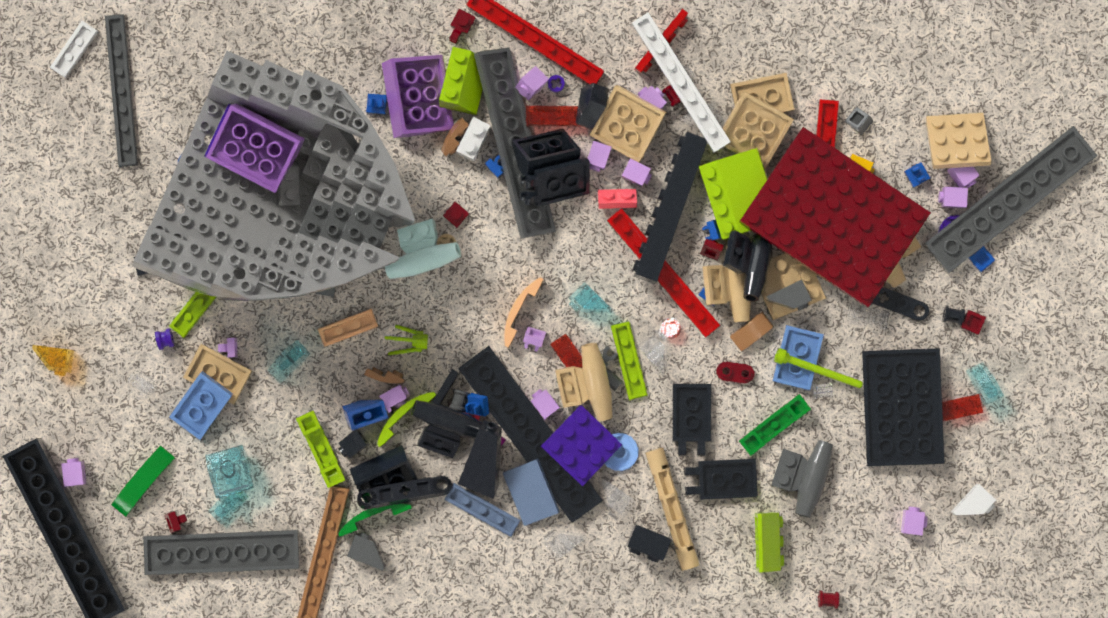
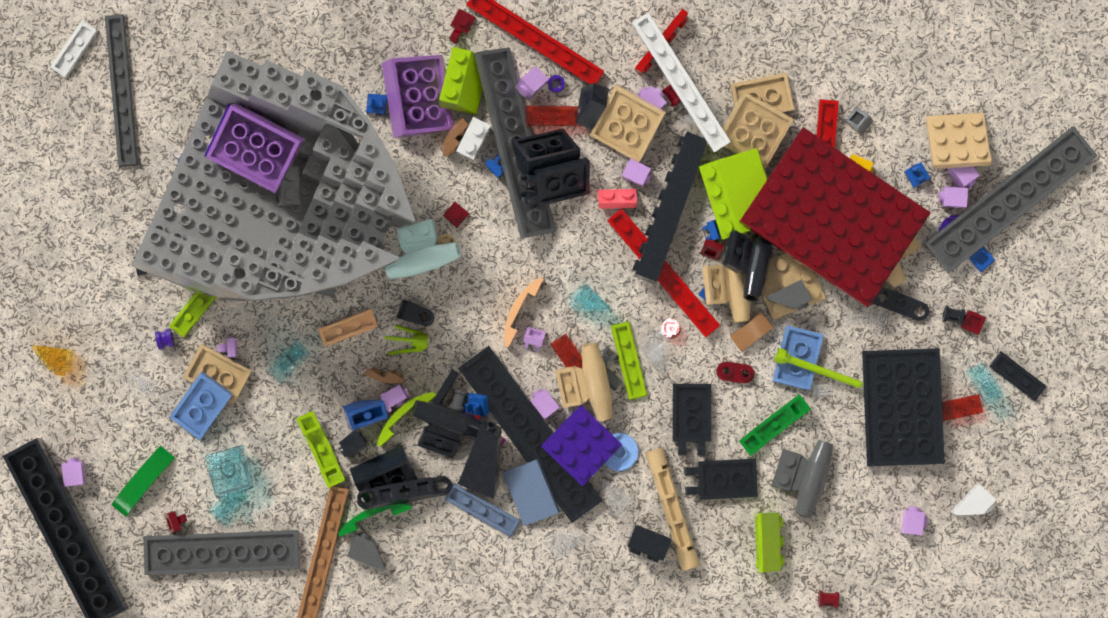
lavender brick [588,141,611,172] -> none
none -> black piece [396,299,435,327]
none -> black tile [989,351,1047,401]

